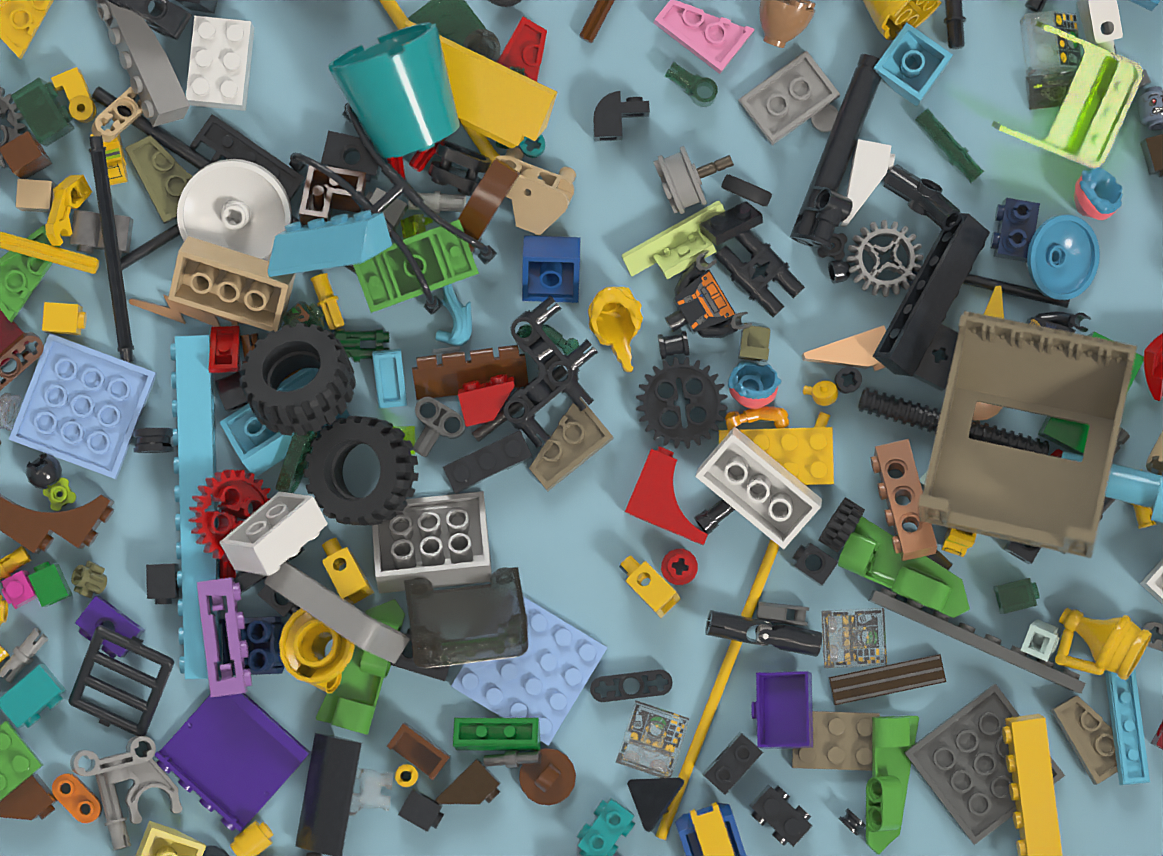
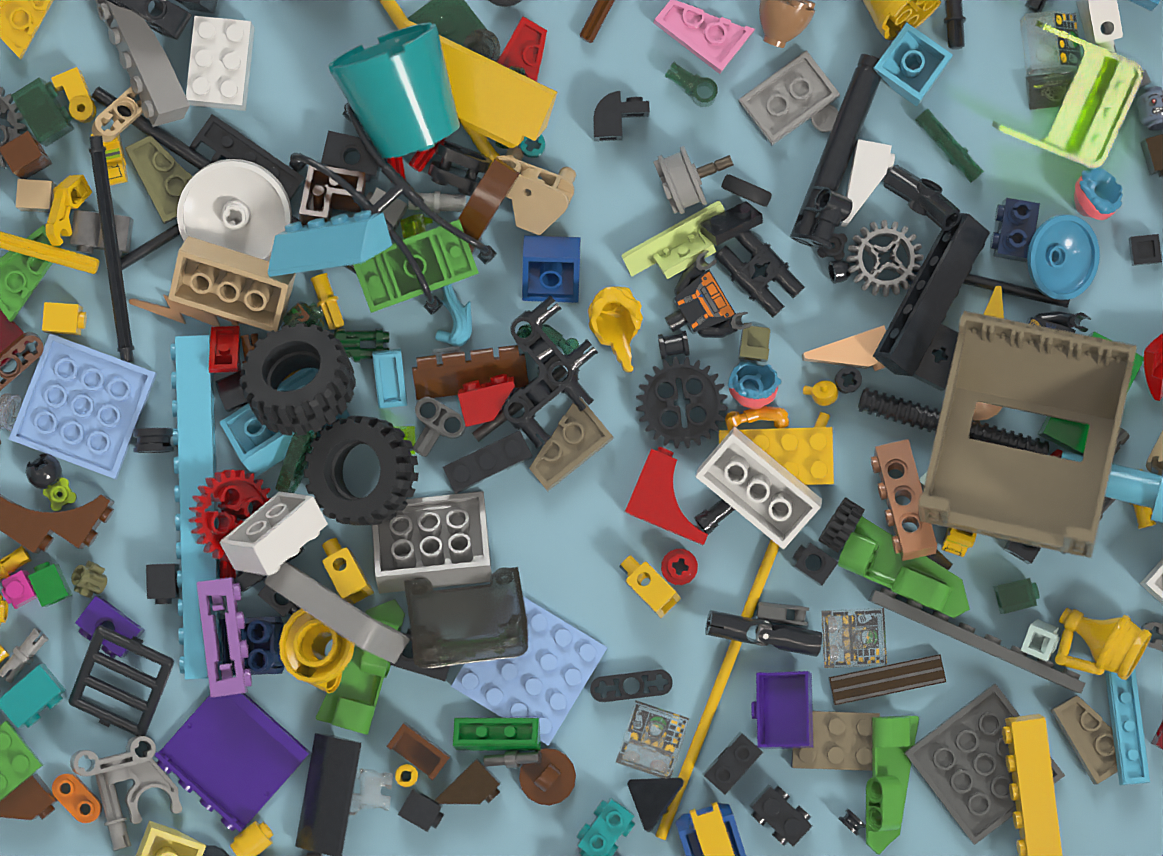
none -> black plate [1129,234,1162,266]

